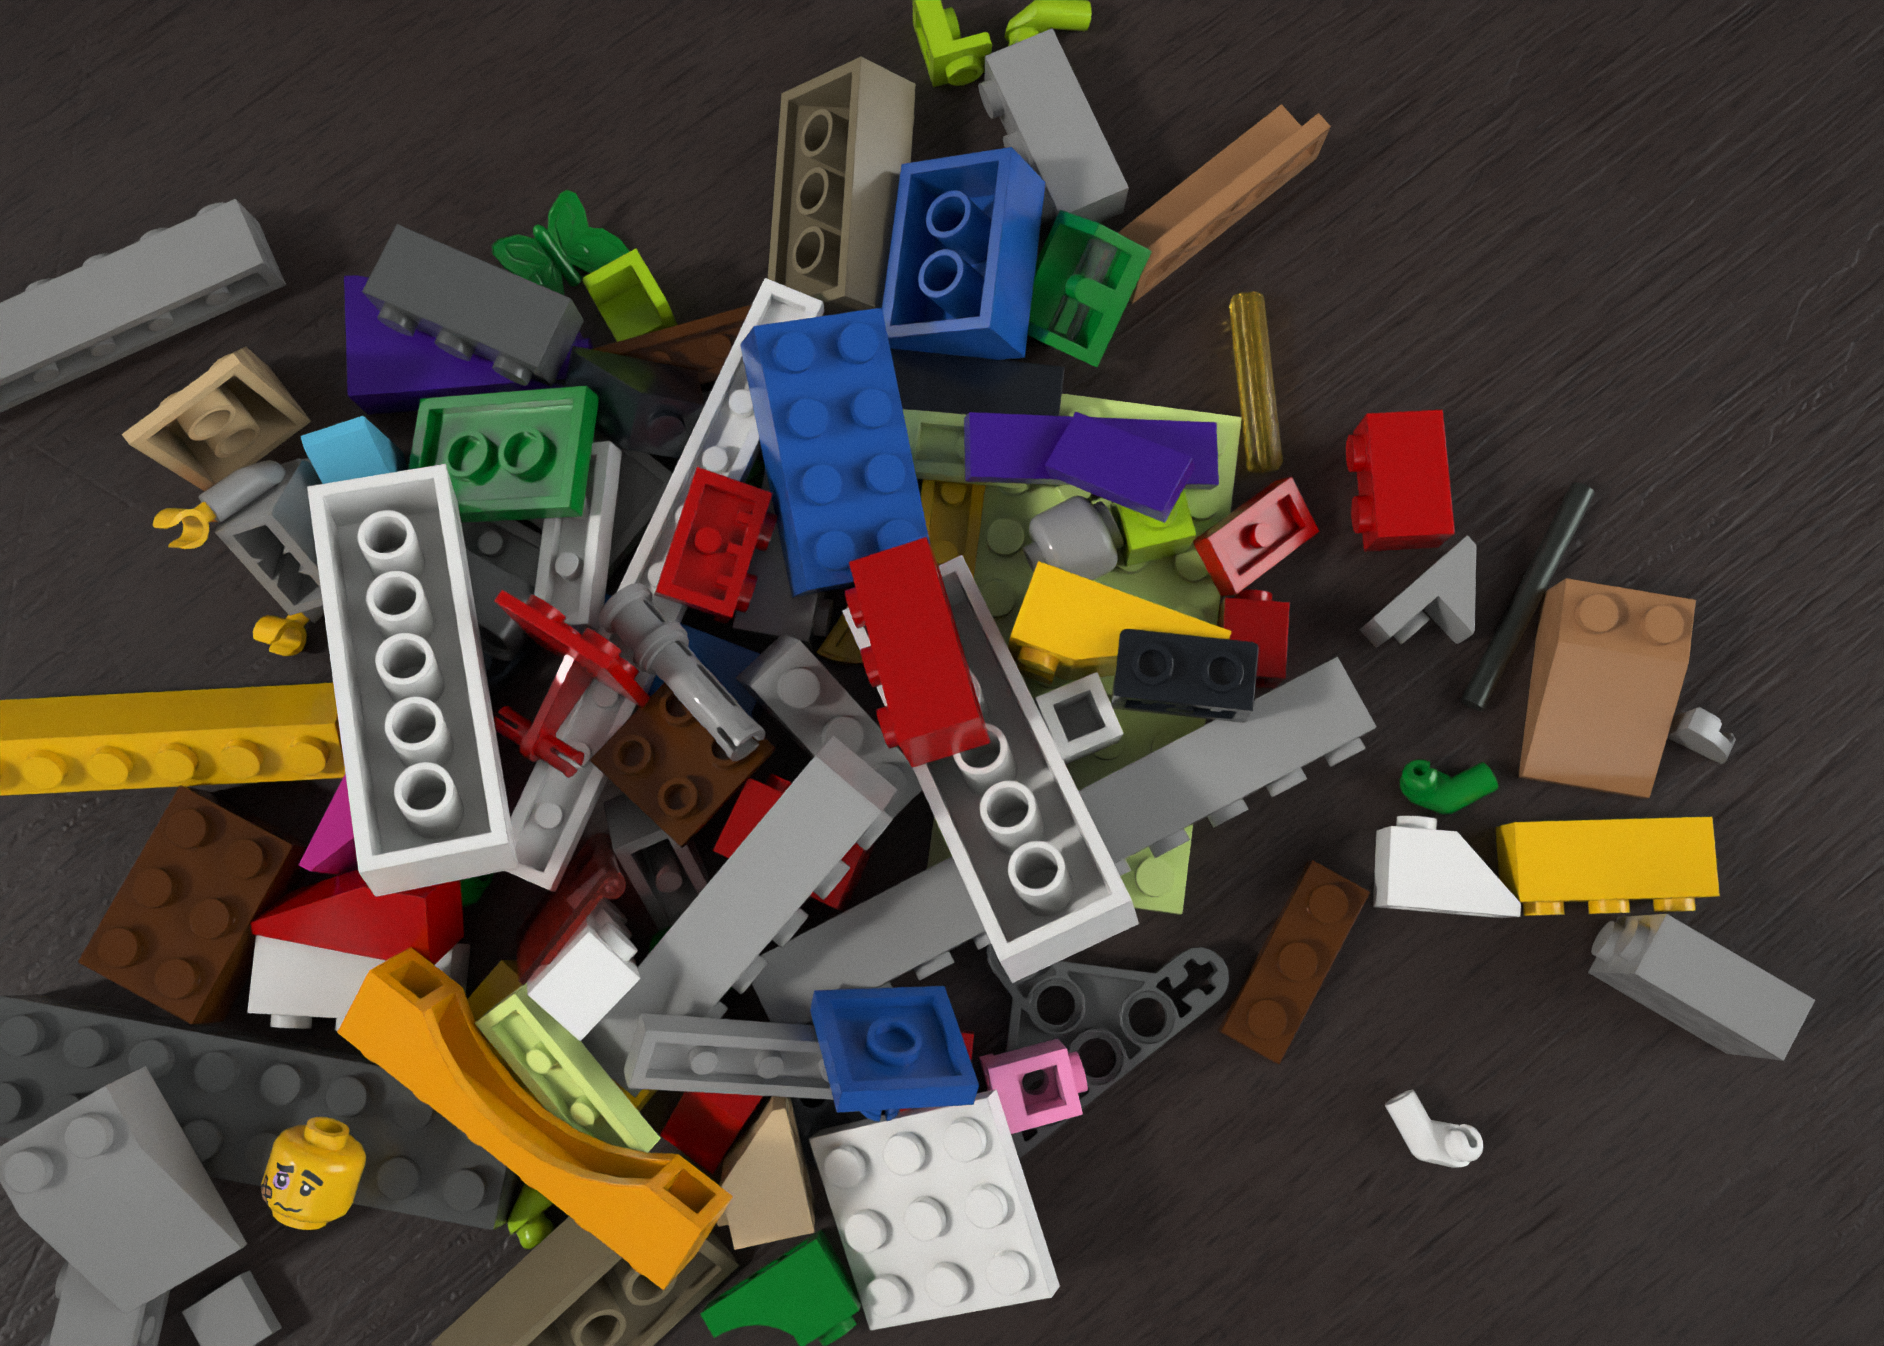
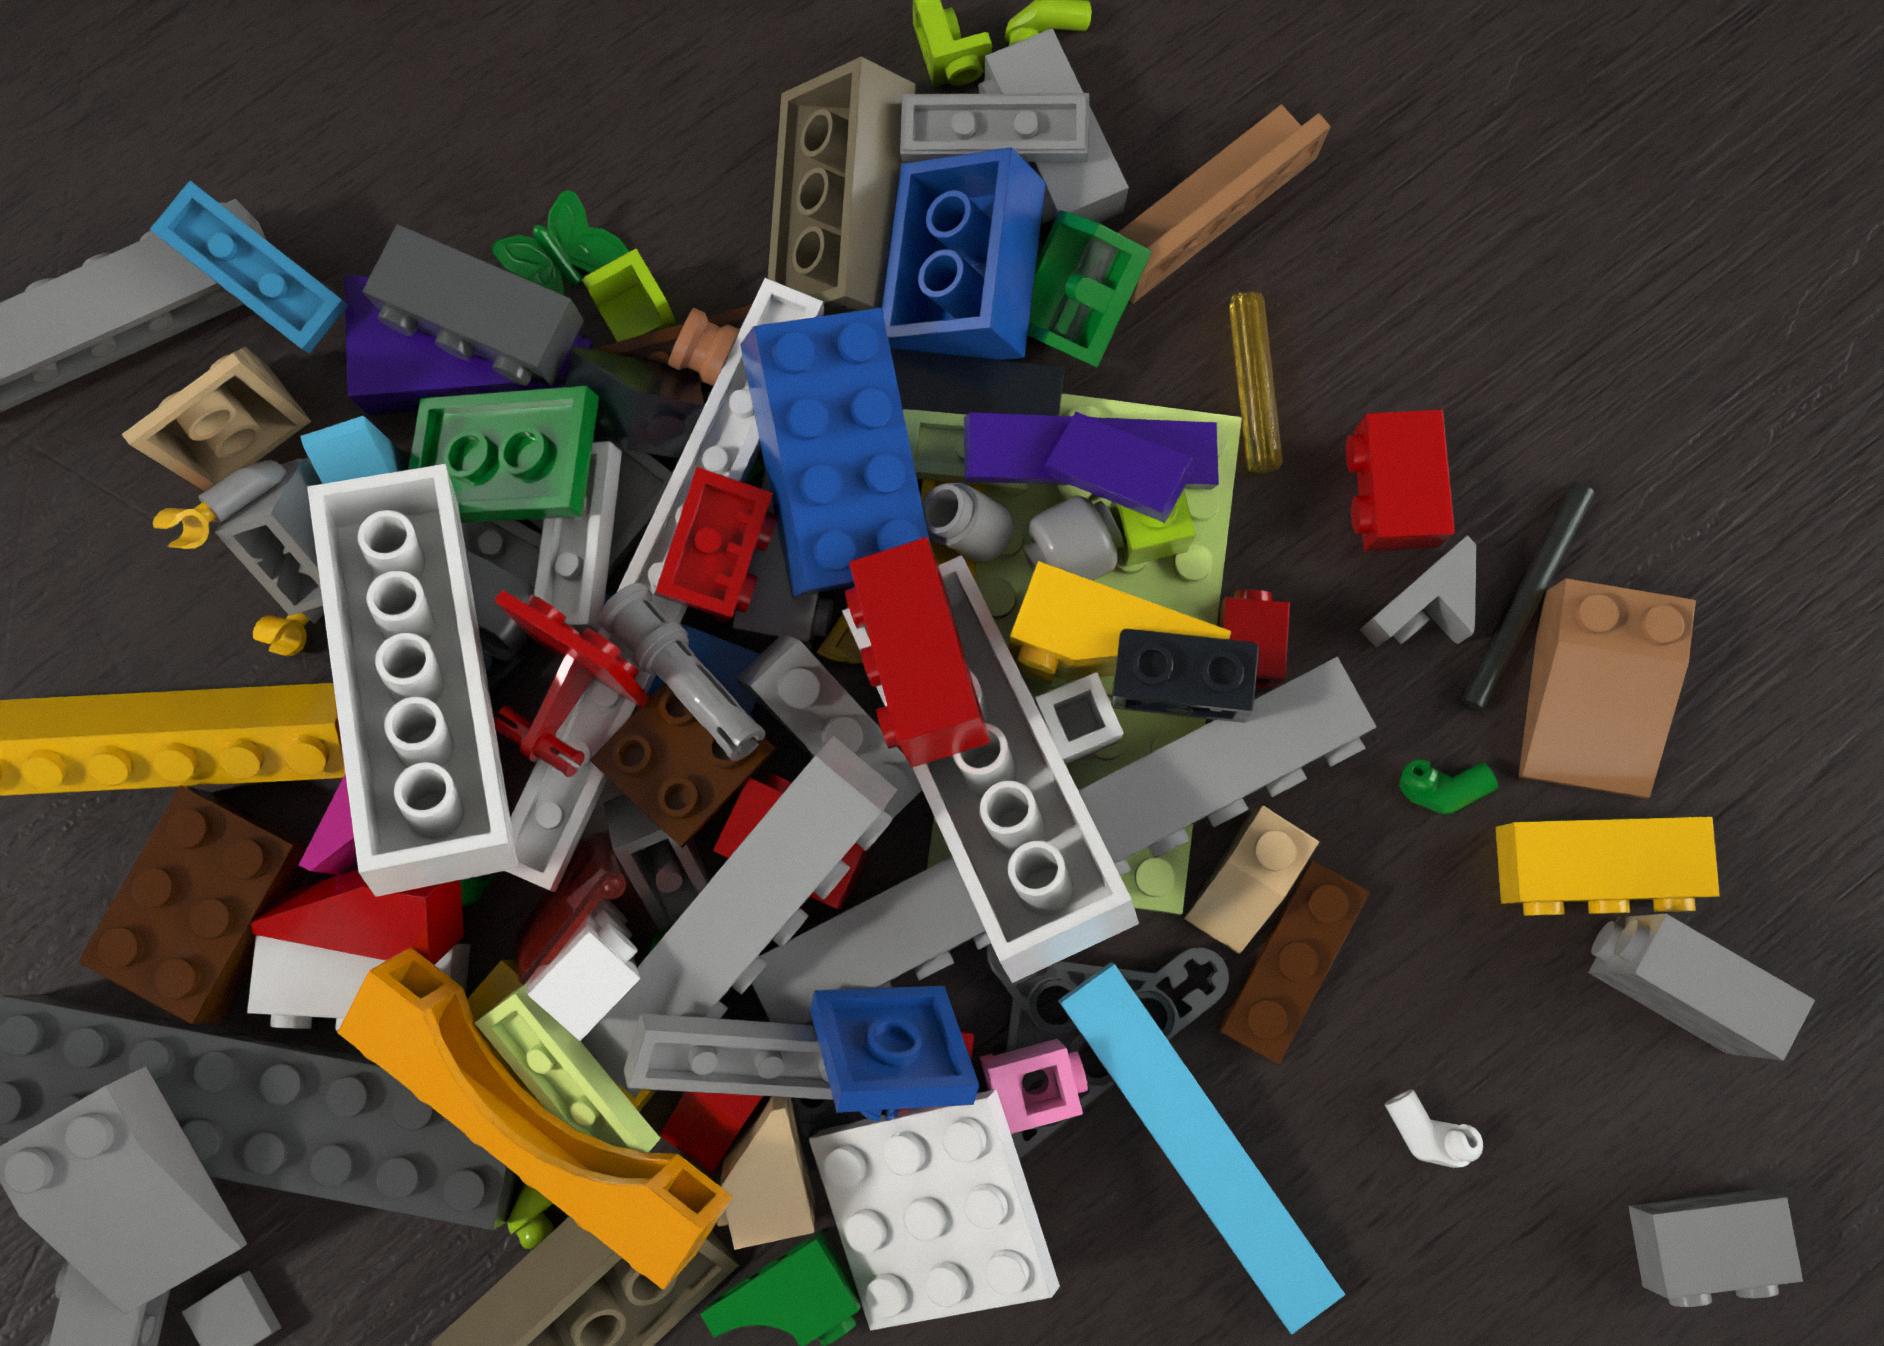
yellow head [261,1117,366,1230] -> none
plate [1193,476,1319,597] -> none
white slope [1373,816,1521,918] -> none
light grey tile [1667,707,1736,764] -> none
none -> dark azure plate [149,181,349,354]
none -> nougat wheel [667,307,740,387]
none -> light grey tile [900,93,1089,163]
none -> light grey brick [922,483,1013,563]
none -> medium azure tile [1058,962,1345,1335]
none -> tan slope [1183,806,1319,954]
none -> light grey brick [1628,1189,1803,1307]

